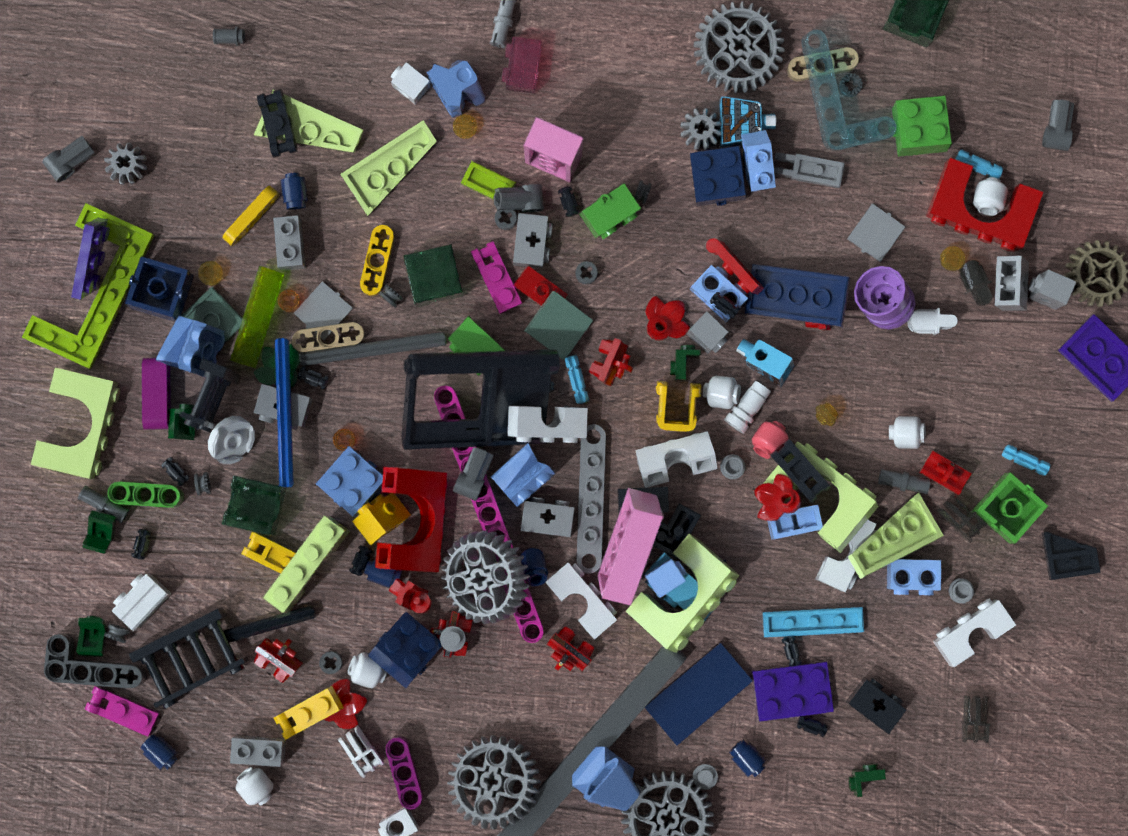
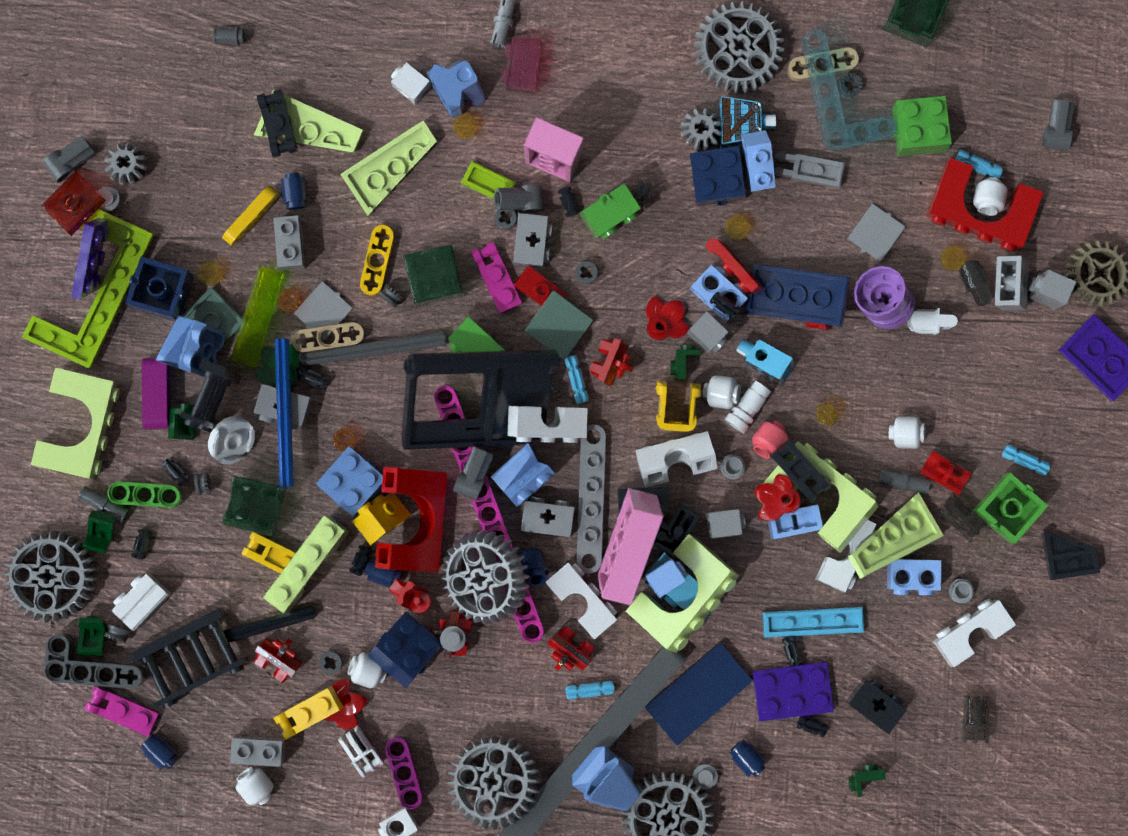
none -> light grey gear [2,530,97,623]
none -> clear red tile [41,170,106,236]
none -> light grey plate [95,187,120,212]
none -> medium azure axle [565,681,615,700]
none -> light grey brick [705,509,746,538]
none -> clear yellow plate [725,215,750,240]

